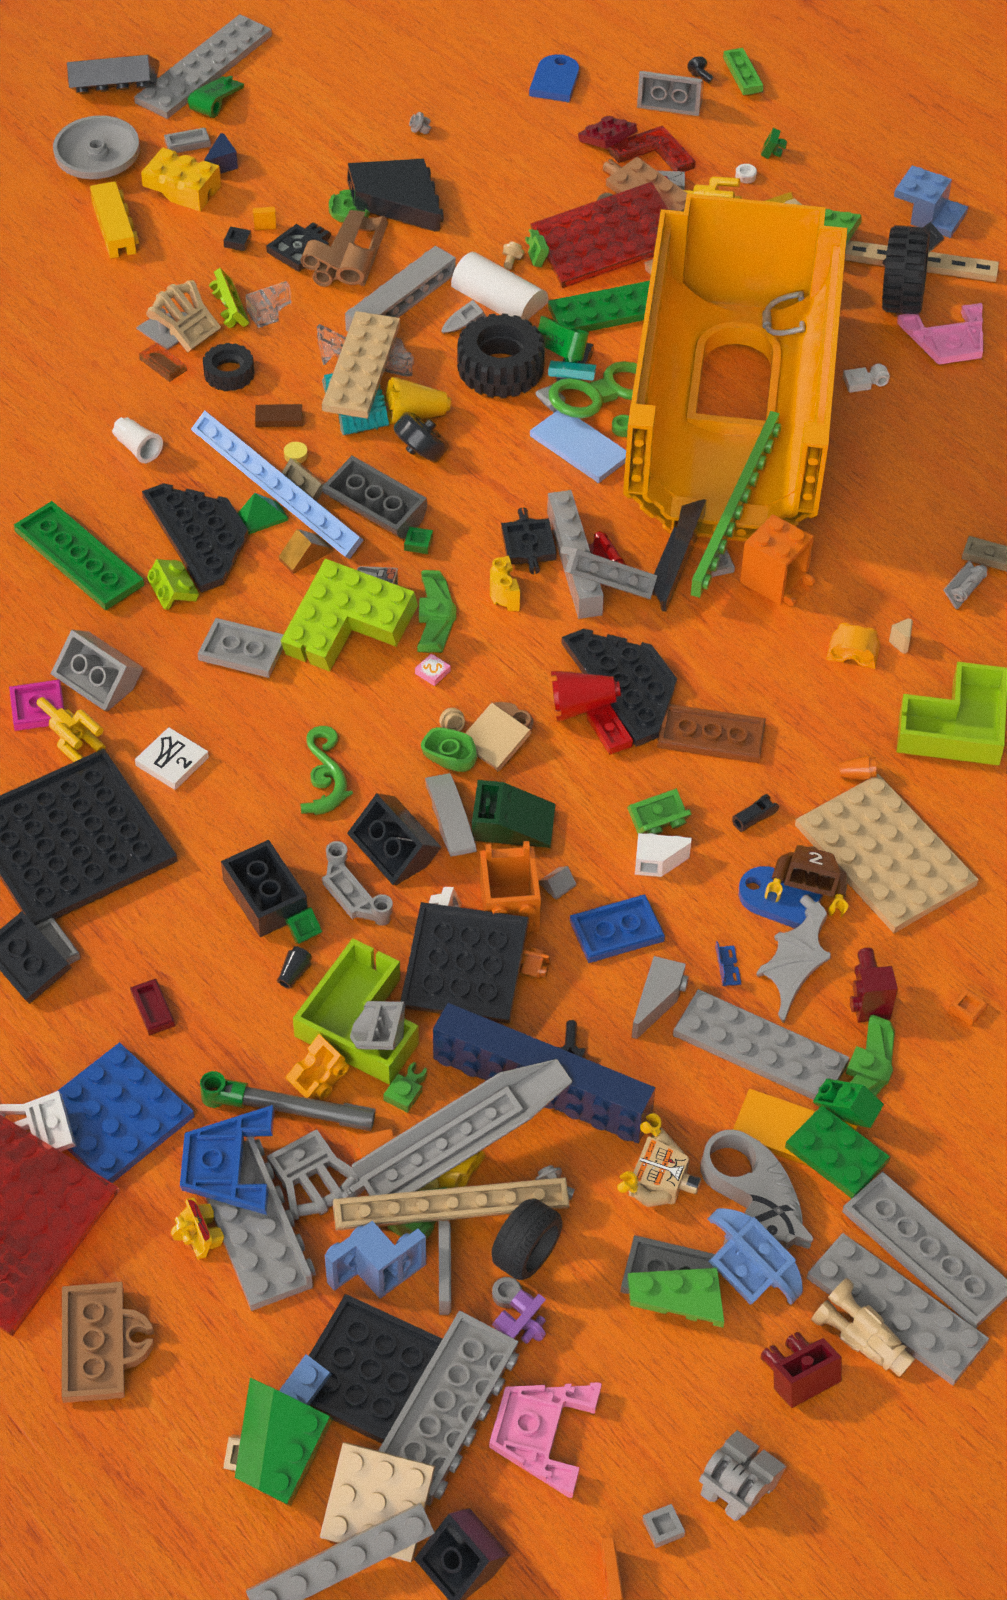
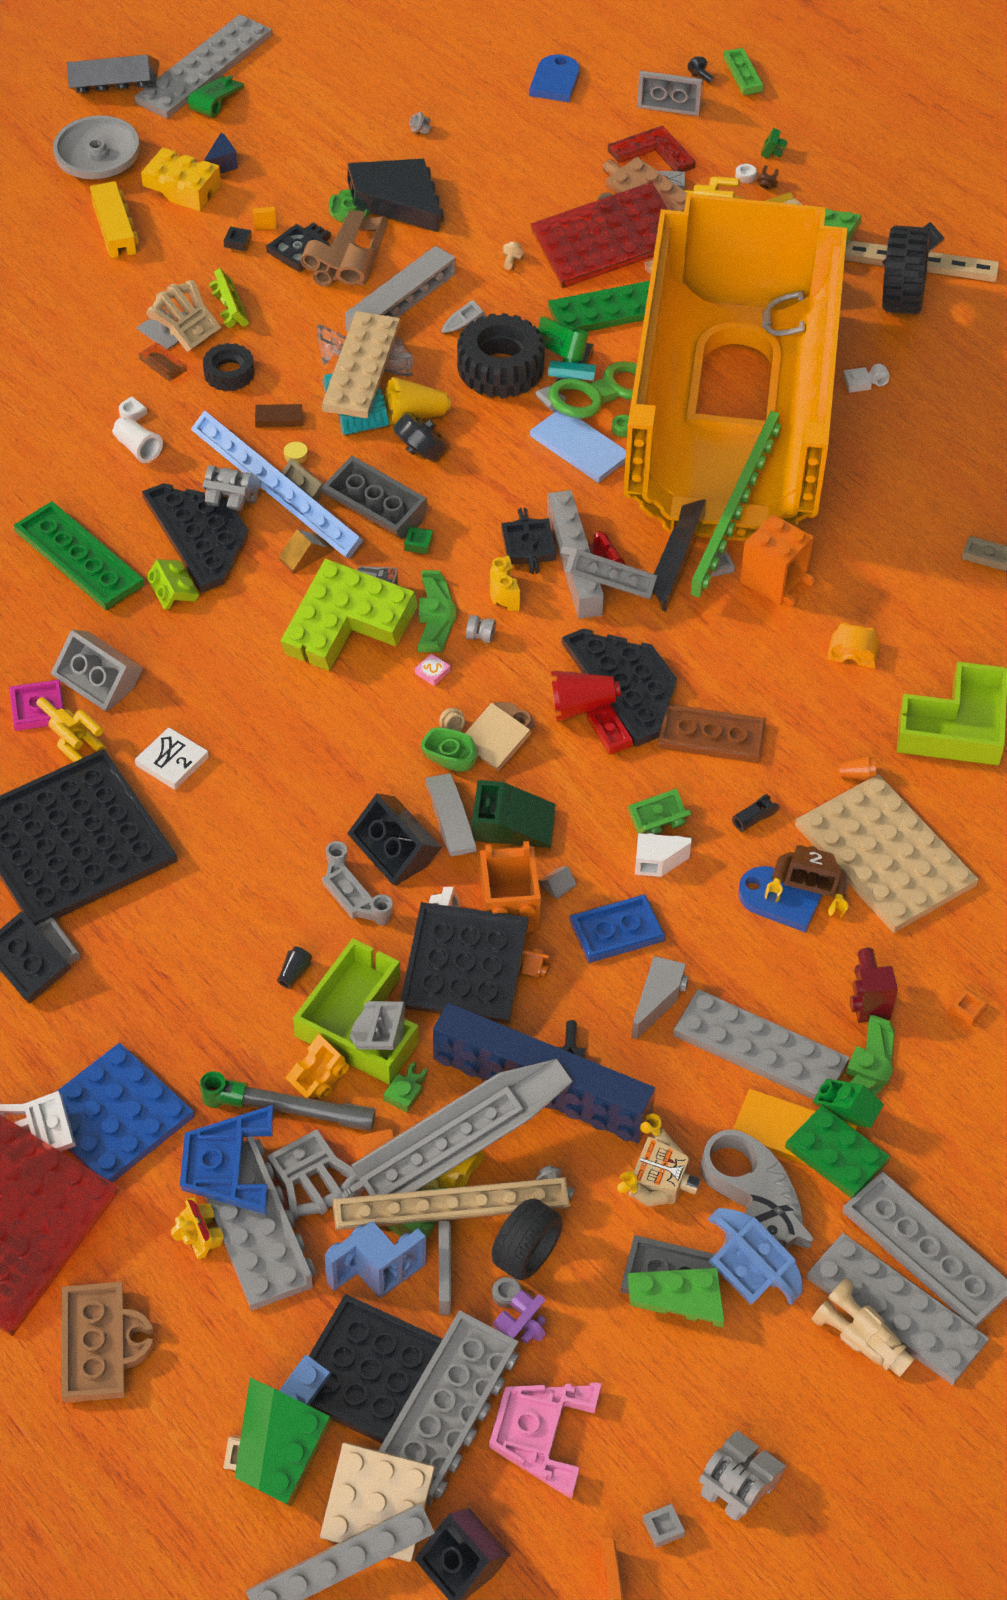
dark red tile [130,979,175,1036] -> none
light grey tile [164,128,211,153] -> none
light grey plate [198,618,284,678] -> none
black brick [221,840,308,937] -> none
green slope [237,493,288,535] -> none
clear arch [246,281,291,328] -> none
green plate [285,907,322,944] -> none
bright green plant [300,726,353,815] -> none
white brick [451,252,548,320] -> none
bright green plate [525,229,549,267] -> none
dark red plate [578,116,638,149] -> none
blue piece [715,941,741,986] -> none
light grey animal [756,895,831,1023] -> none
dark red brick [761,1332,842,1408] -> none
tan slope [889,618,913,654] -> none
medium blue bracket [894,165,968,238] -> none
bright pink wing [897,303,983,364] -> none
light grey hinge [944,561,988,609] -> none
none -> white tile [119,396,148,421]
none -> light grey hips [203,465,261,511]
none -> light grey wheel [466,615,496,644]
none -> reddish brown plate [757,165,779,189]

